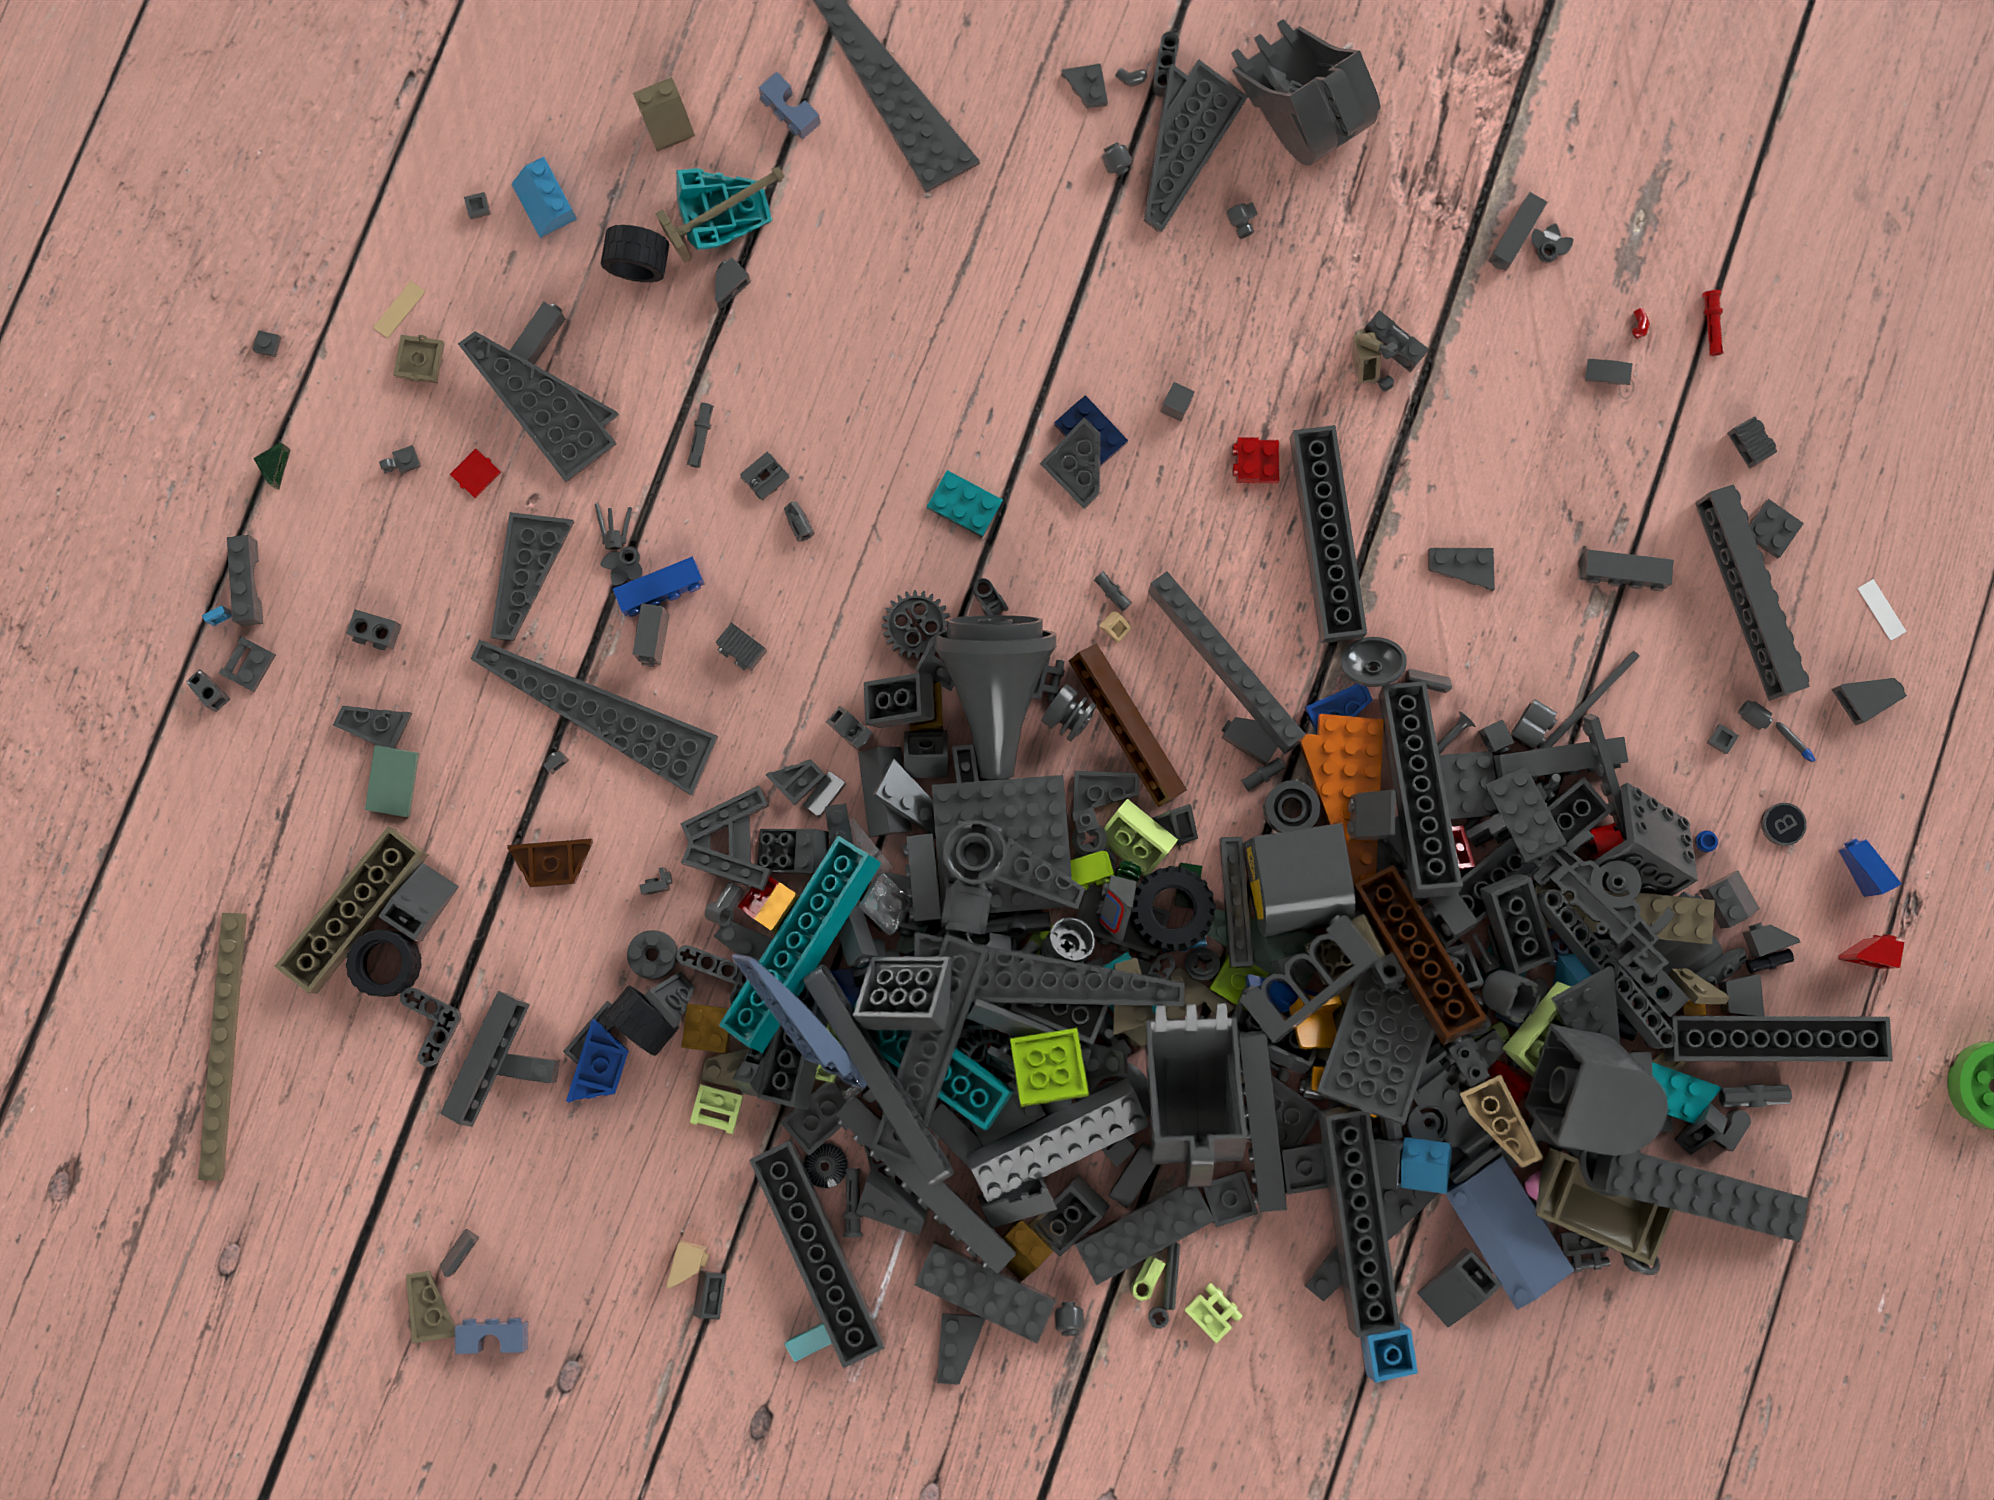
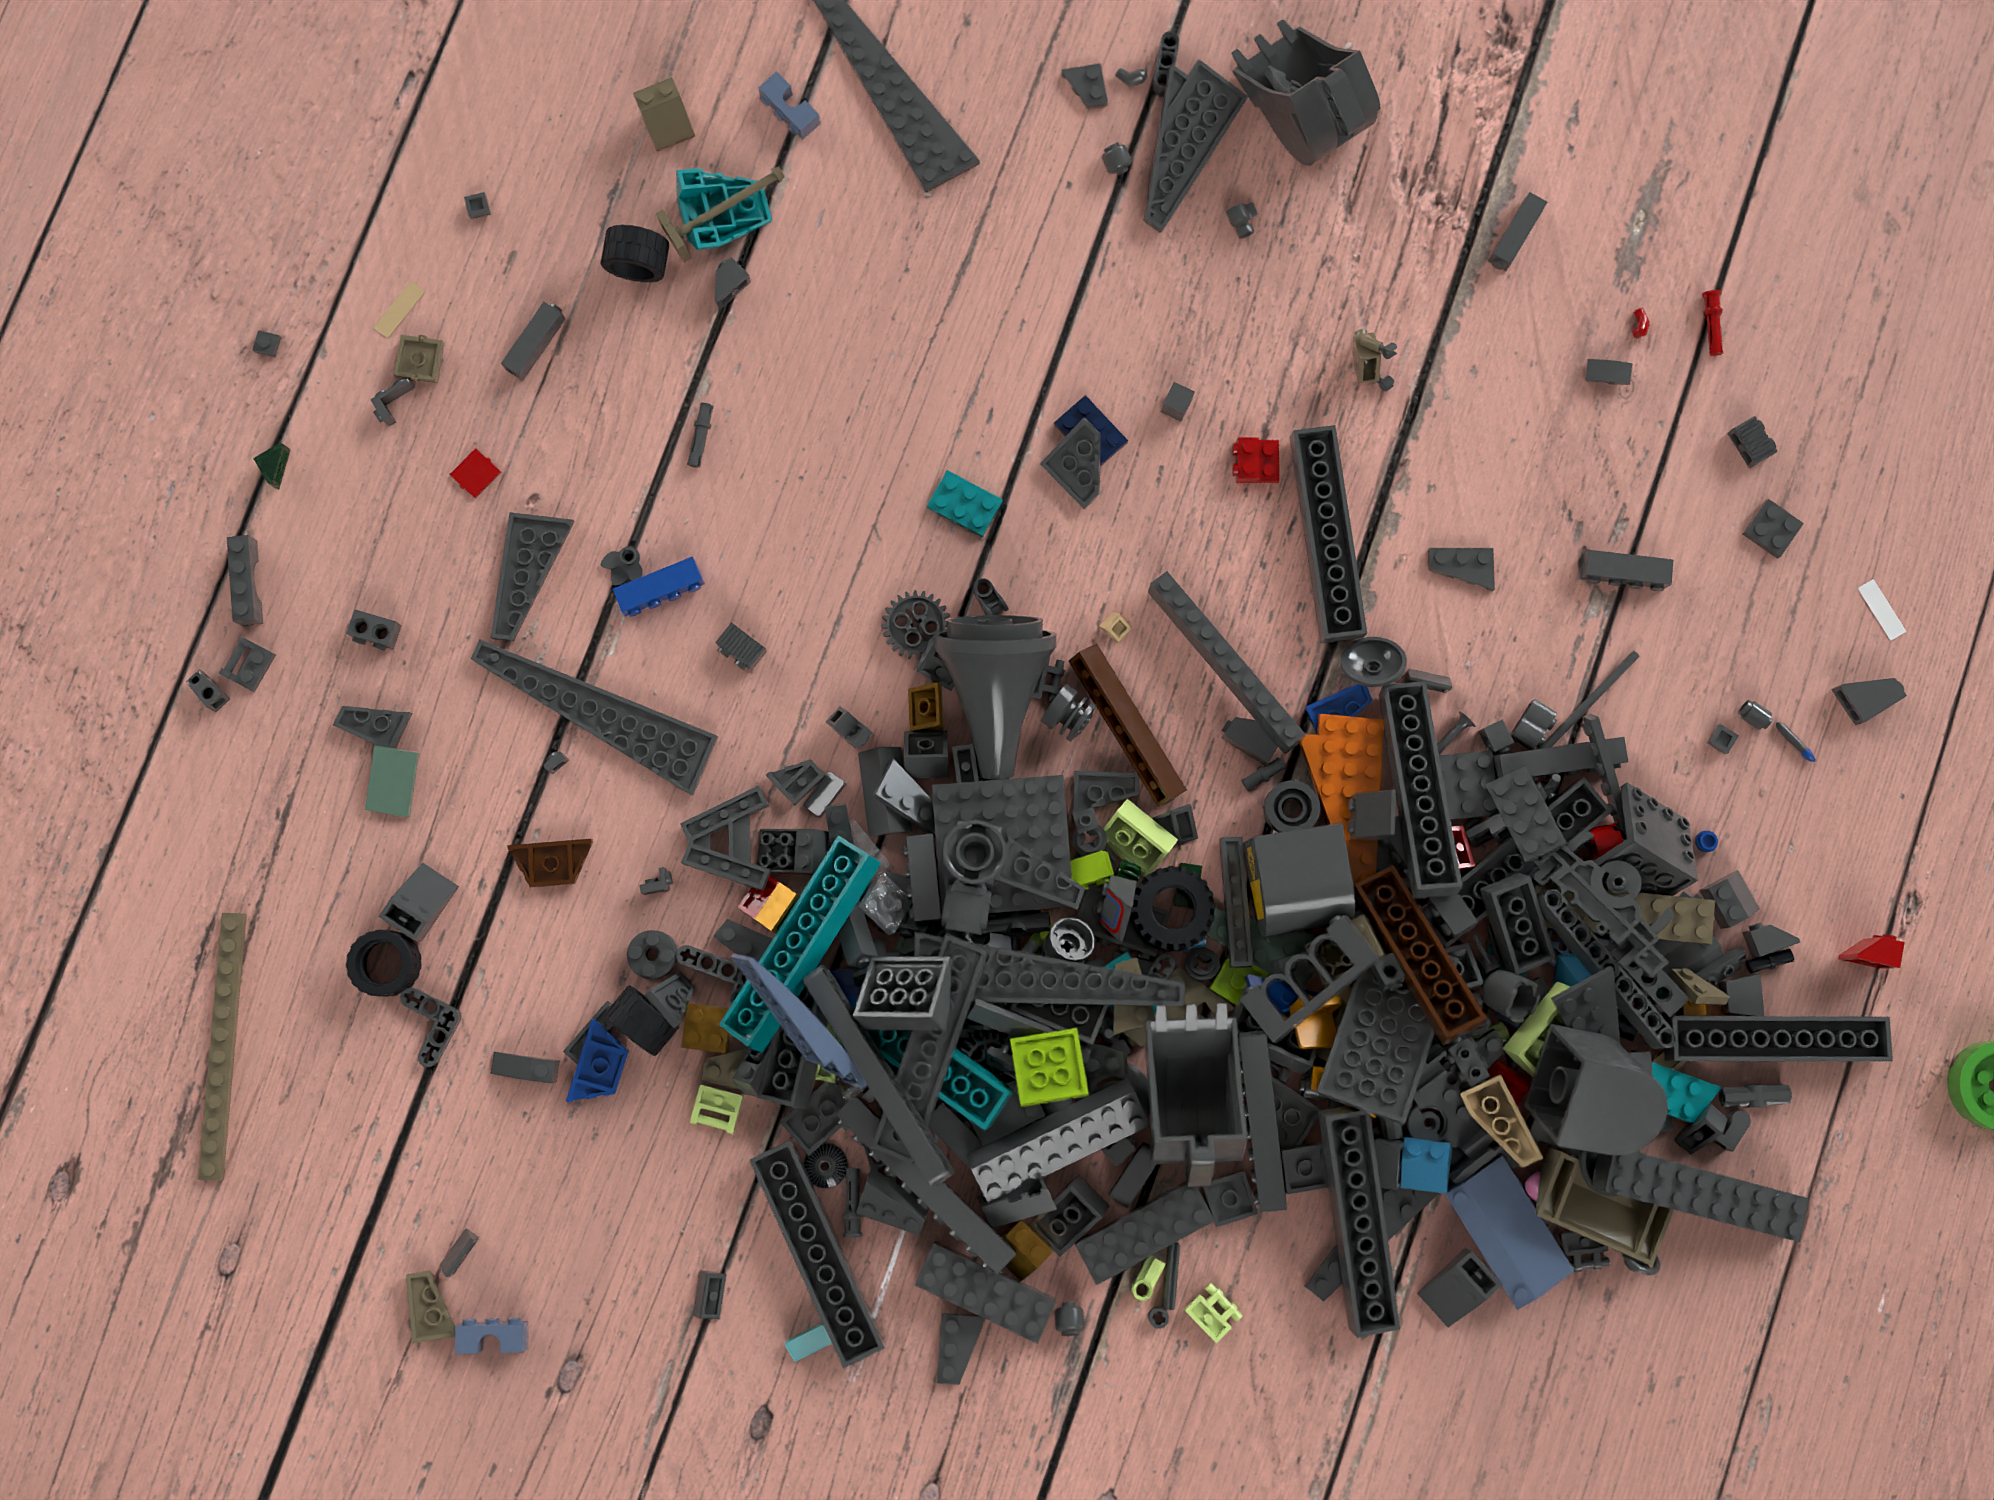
dark azure tile [202,605,232,626] -> none
dark tan brick [275,826,429,994] -> none
dark grey plate [379,445,421,474] -> none
dark grey brick [440,991,530,1127] -> none
dark grey wing [458,331,619,482] -> none
dark azure slope [511,157,577,238] -> none
dark grey plant [595,503,632,550] -> none
dark grey brick [632,603,669,667] -> none
tan slope [666,1241,709,1289] -> none
dark grey piece [705,881,745,927] -> none
dark grey piece [740,451,790,500] -> none
dark grey hinge [784,502,815,542] -> none
dark grey brick [864,672,935,728] -> none
dark grey pin [1094,571,1132,612] -> none
dark azure brick [1360,1322,1418,1382] -> none
dark grey piece [1364,310,1429,373] -> none
dark grey plate [1531,223,1573,263] -> none
dark grey brick [1695,484,1810,701] -> none
black tile [1761,803,1807,846] -> none
blue slope [1838,838,1902,897] -> none
none -> dark grey bracket [370,378,415,426]

